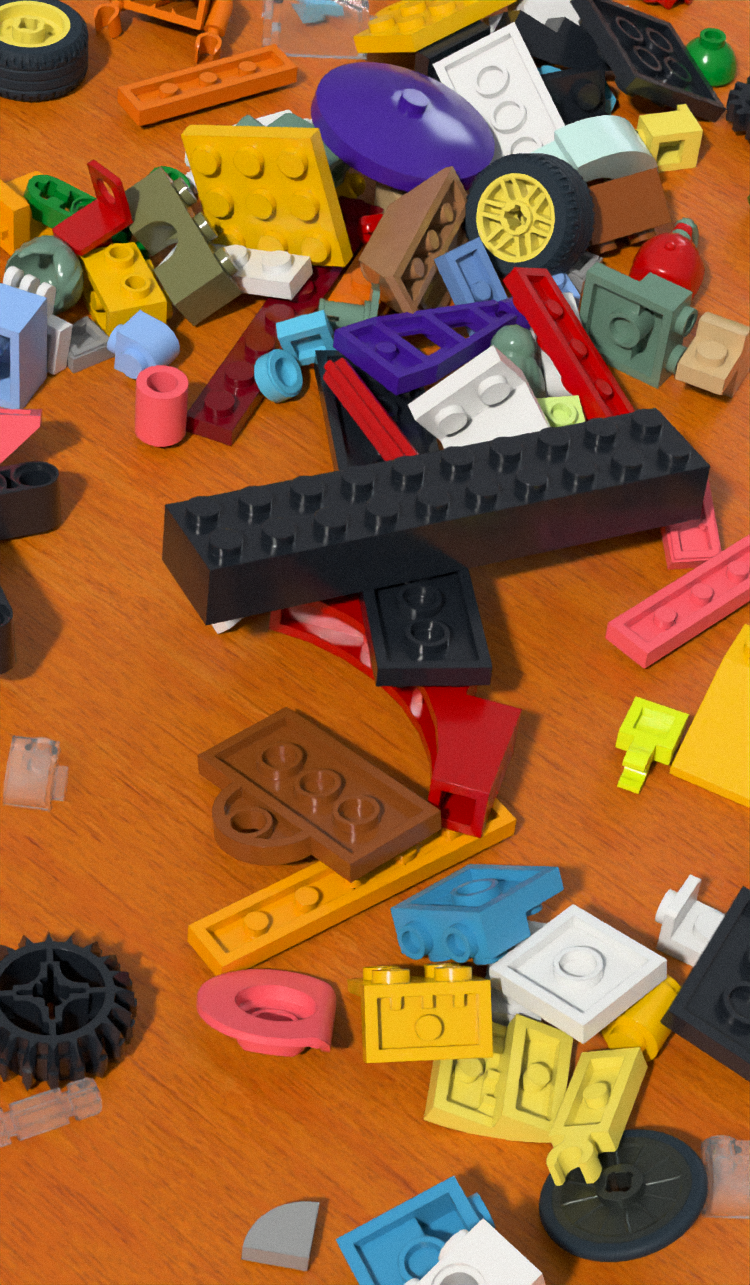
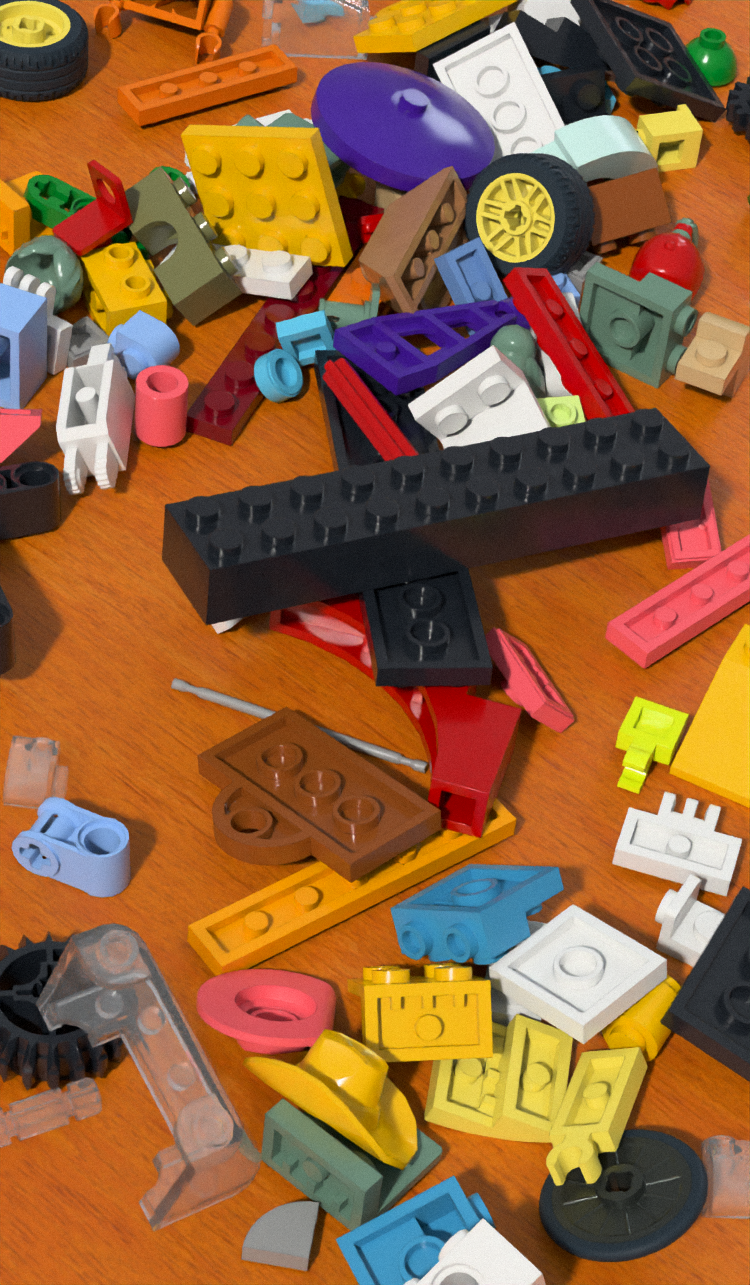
none -> light blue piece [11,797,131,898]
none -> clear windscreen [36,923,262,1231]
none -> white hinge [56,343,135,495]
none -> light grey piece [171,678,428,774]
none -> yellow hat [242,1029,418,1170]
none -> sand green bracket [261,1098,443,1231]
none -> coral plate [485,627,575,734]
none -> white hinge [612,791,742,896]

